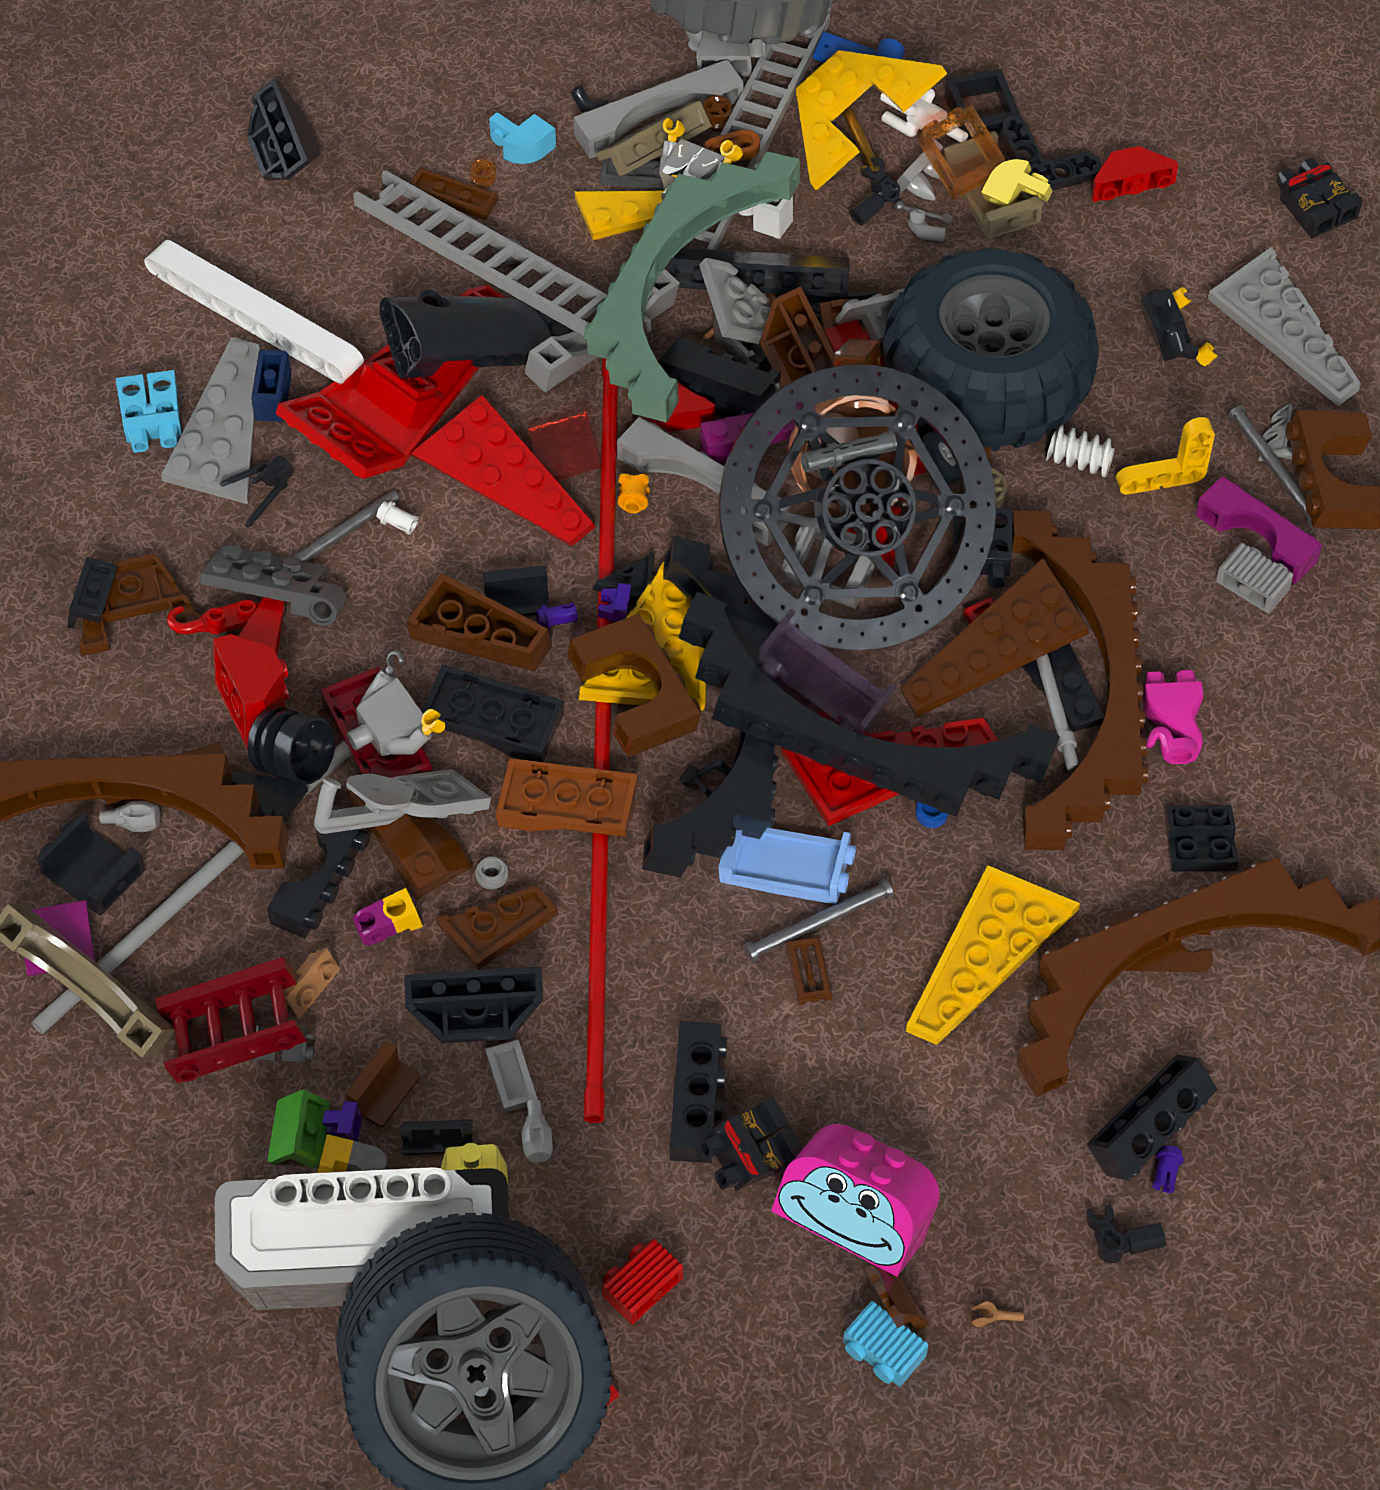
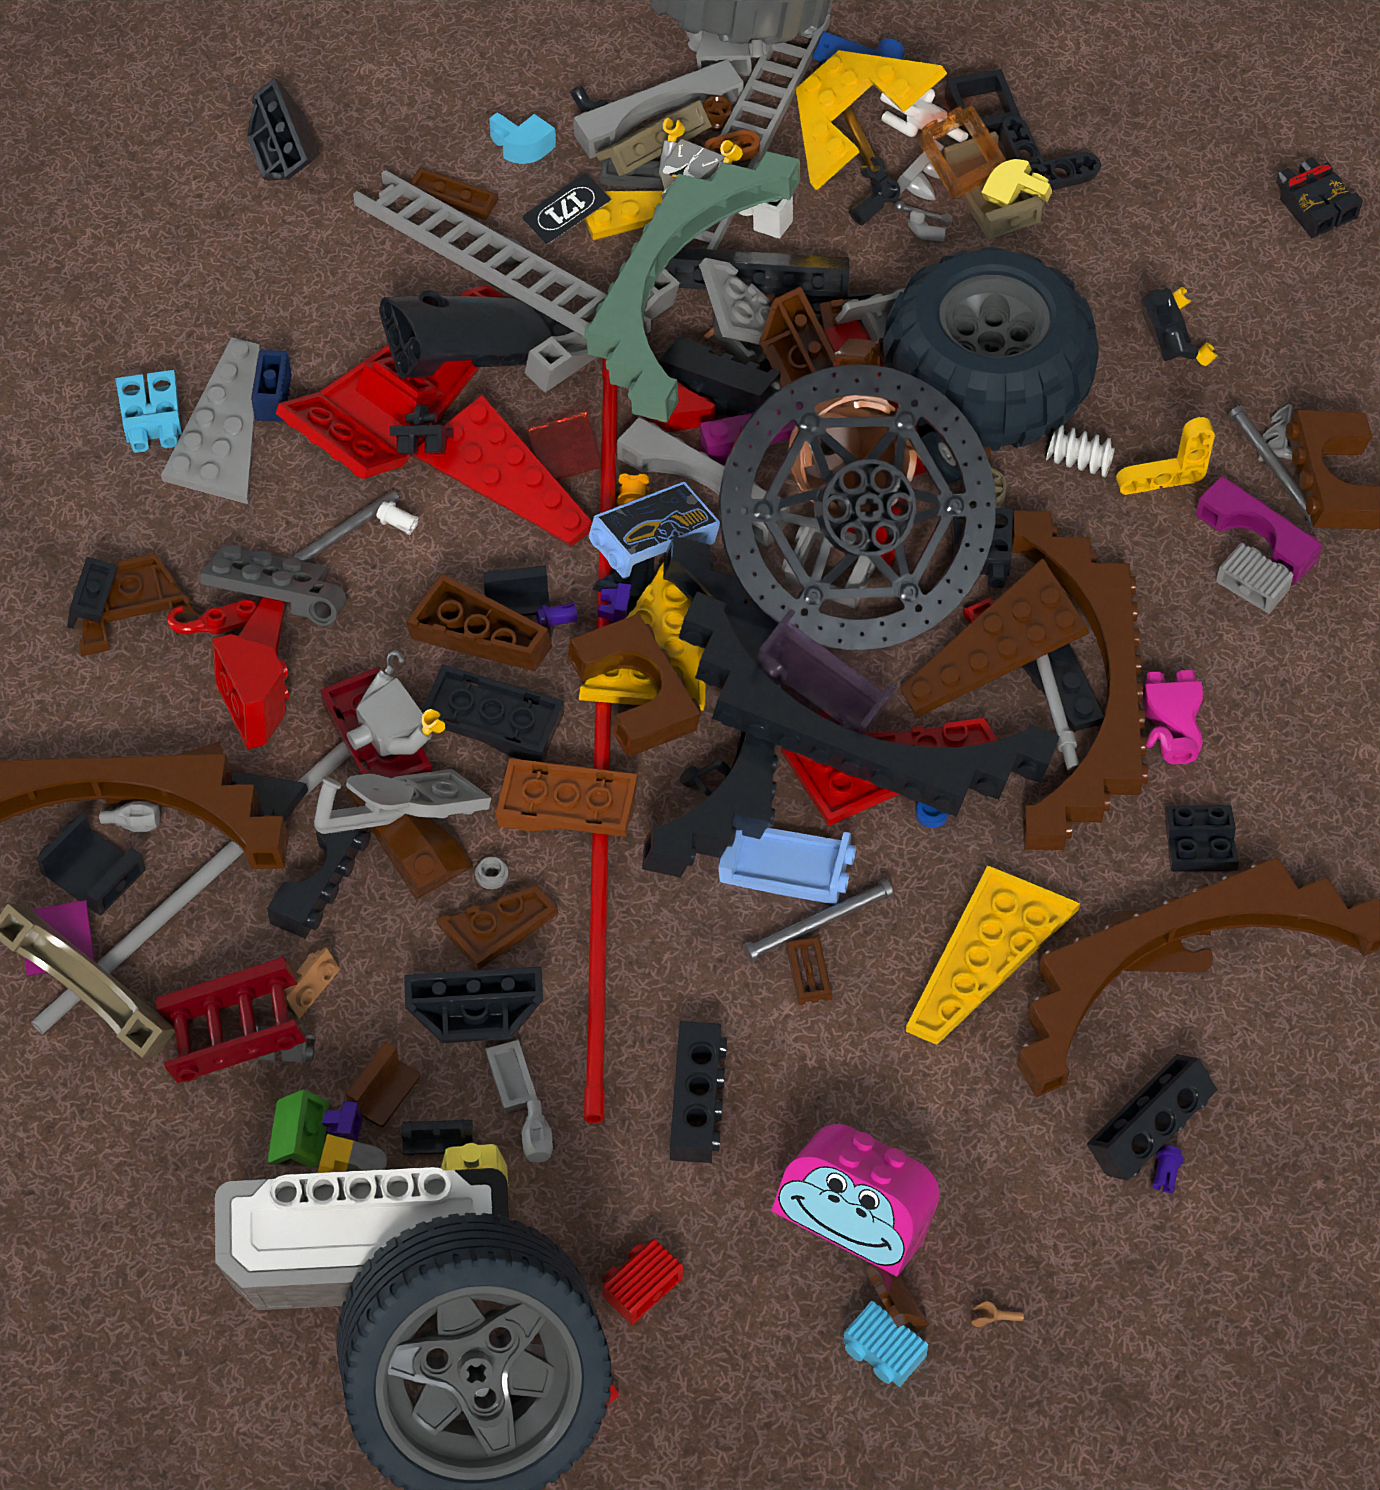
white beam [144,240,364,384] -> none
black plant [220,455,293,527] -> none
black wheel [247,706,335,784] -> none
leg [353,888,423,946] -> none
clear orange bush [470,159,496,187] -> none
black hips [697,1096,803,1191] -> none
dark grey pin [801,431,897,473] -> none
black bar [1087,1204,1166,1263] -> none
red slope [1091,146,1178,202] -> none
light grey wing [1208,247,1361,406] -> none
none -> black hips [390,404,453,455]
none -> black sticker [523,173,612,244]
none -> panel [589,482,720,578]

